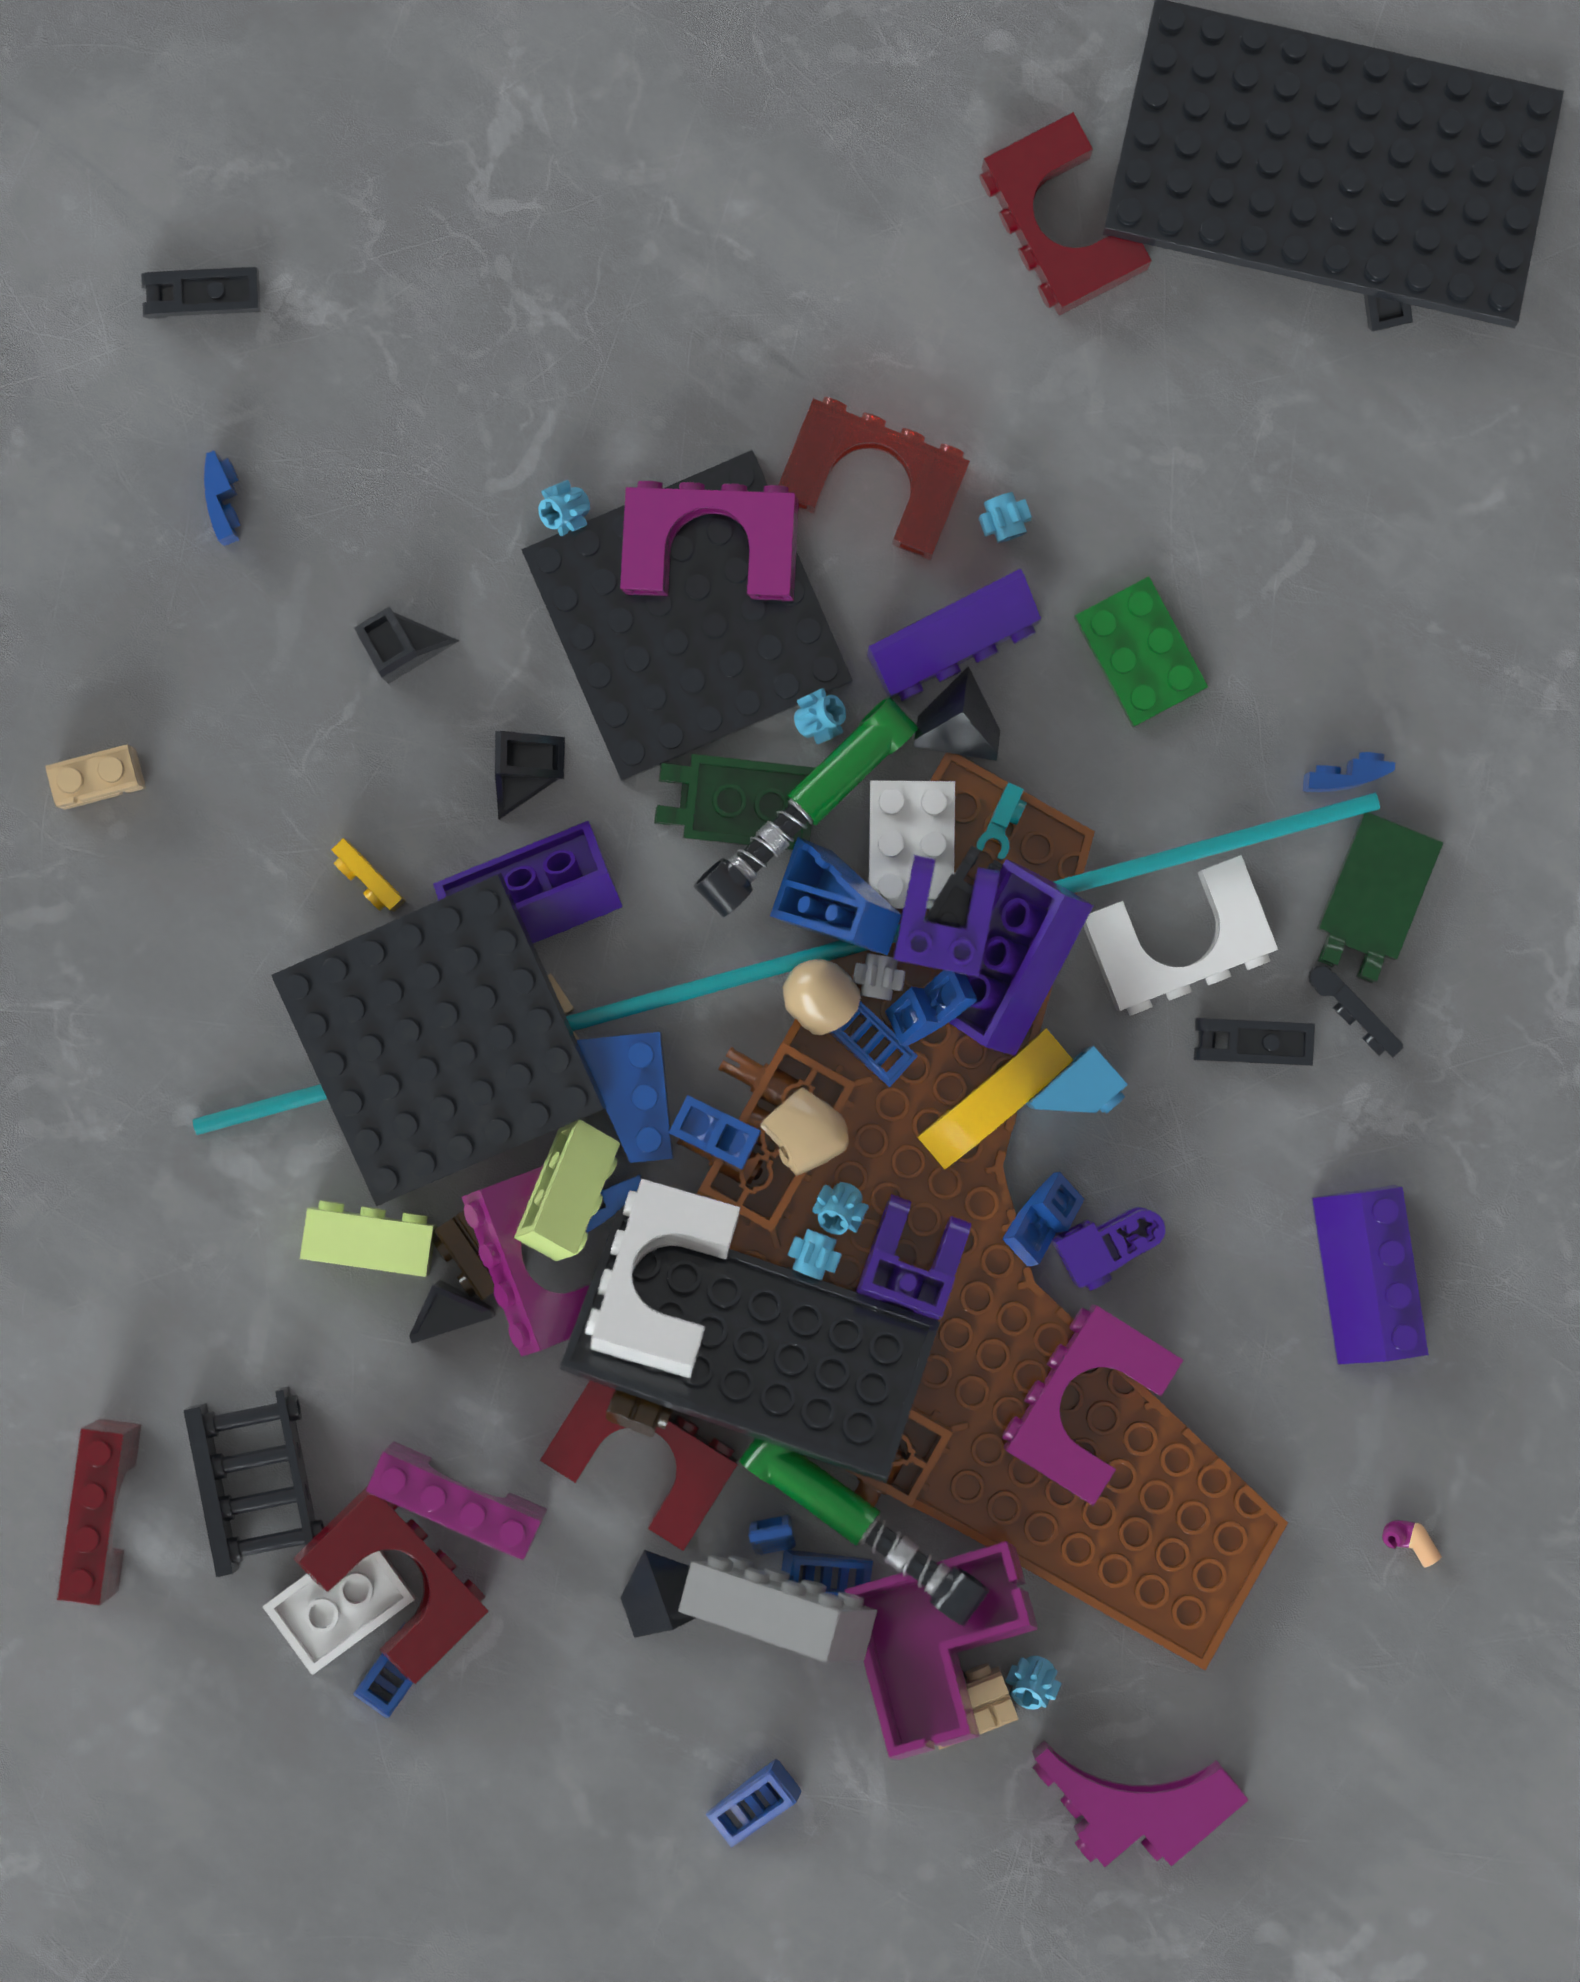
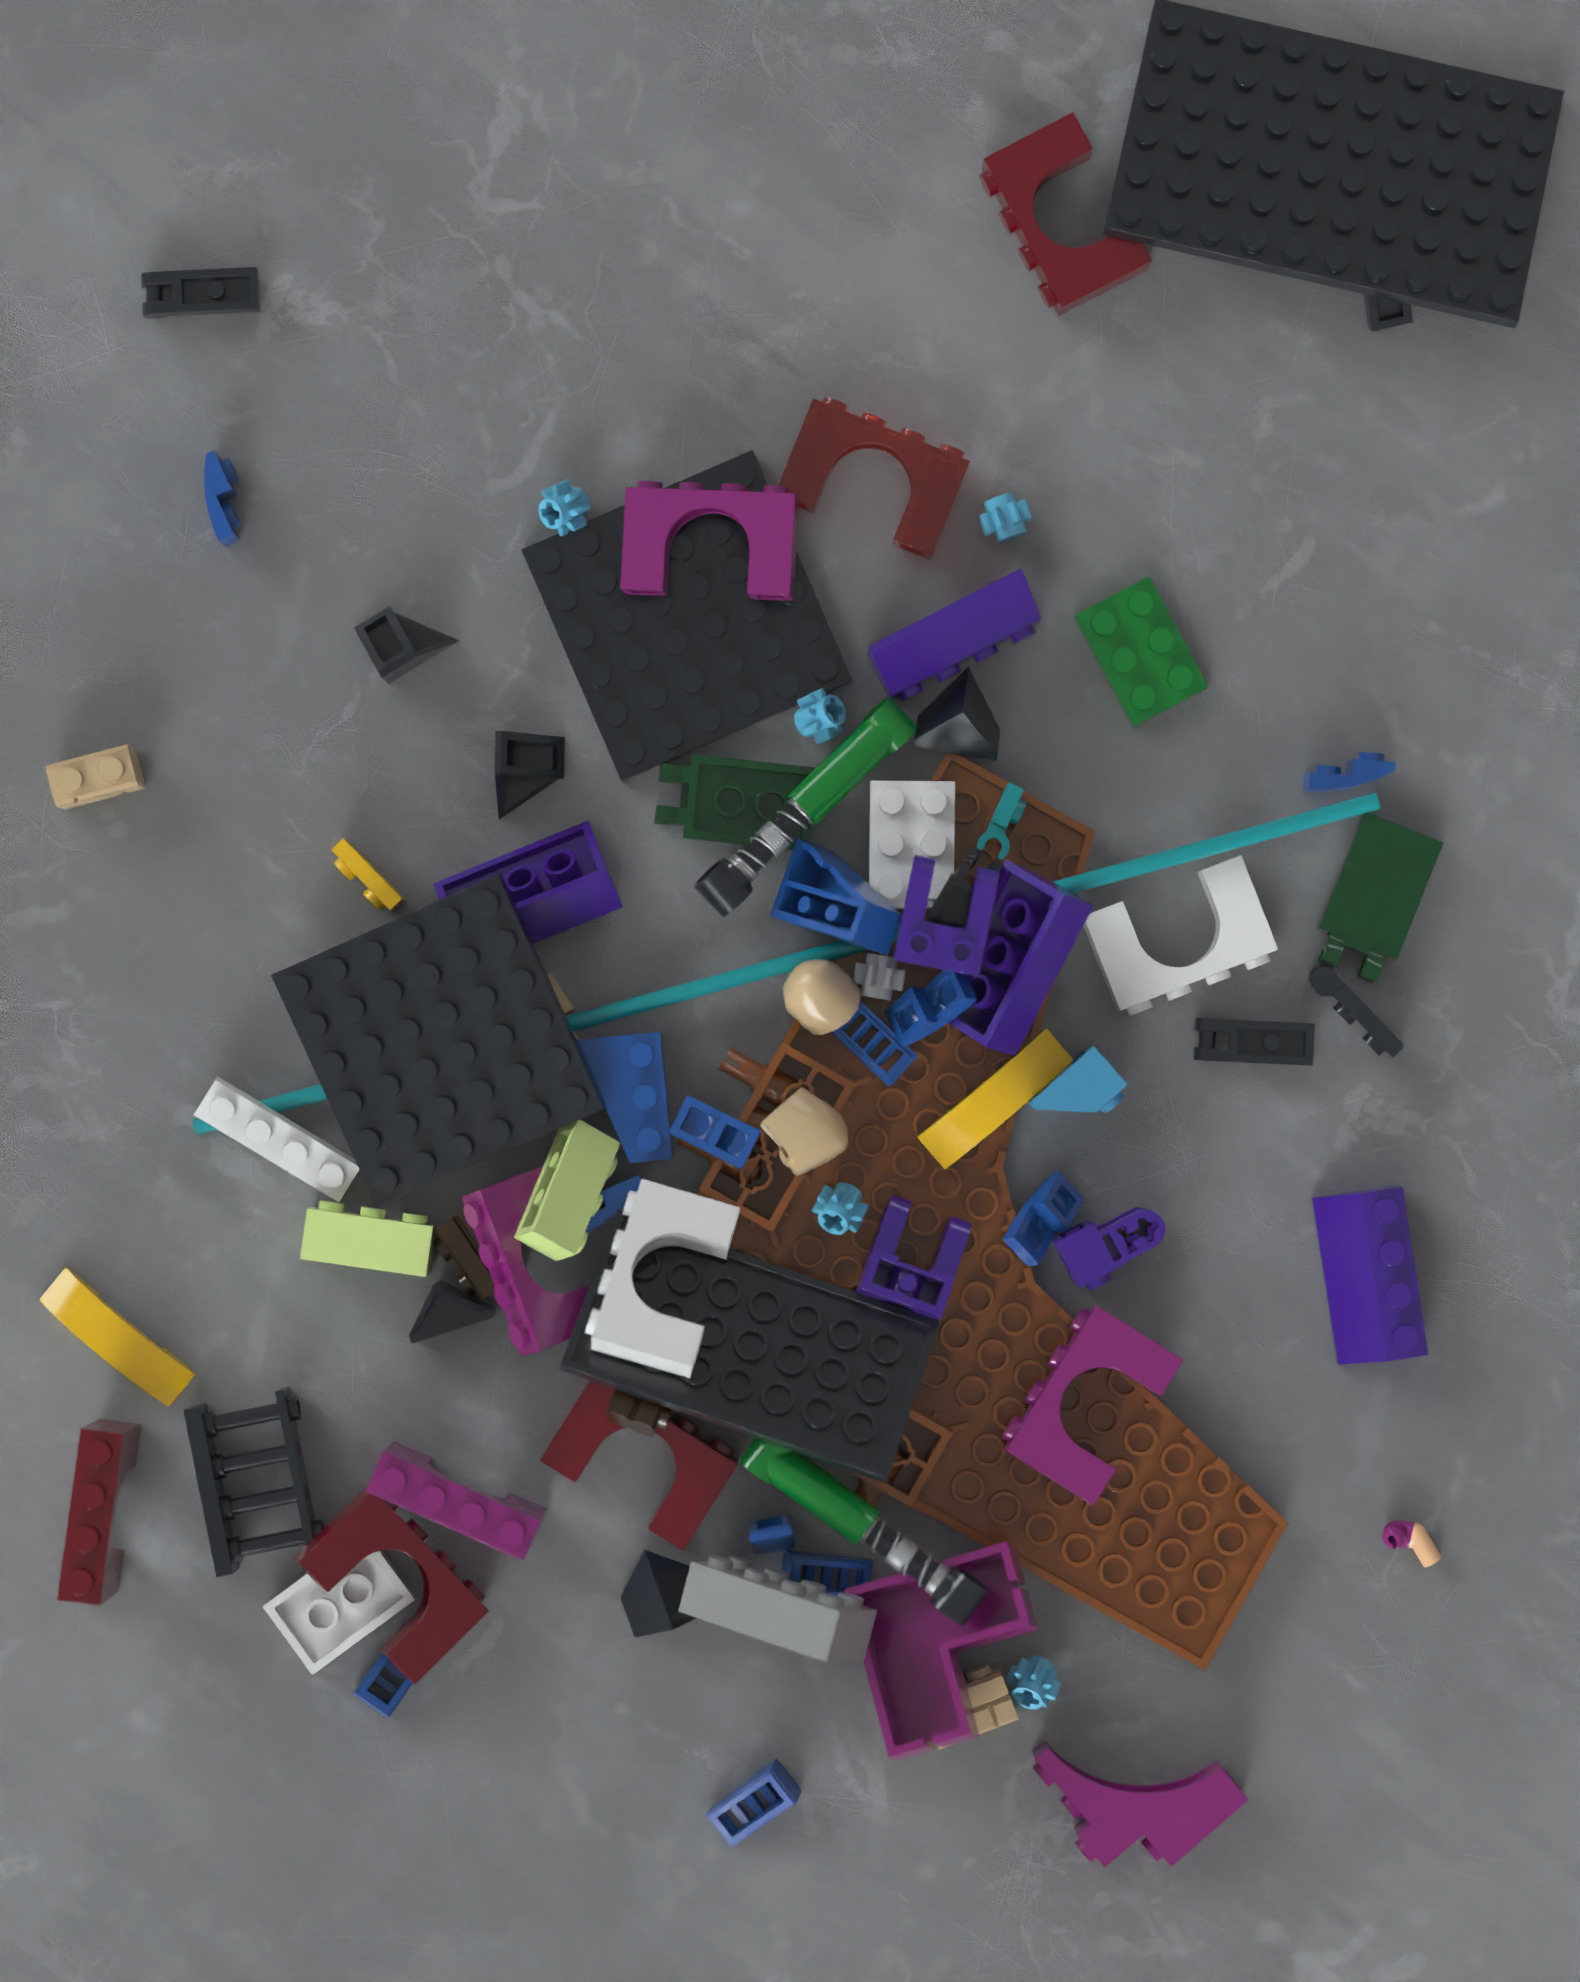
medium azure gear [788,1229,842,1280] -> none
none -> yellow slope [39,1267,196,1407]
none -> white plate [194,1076,360,1202]

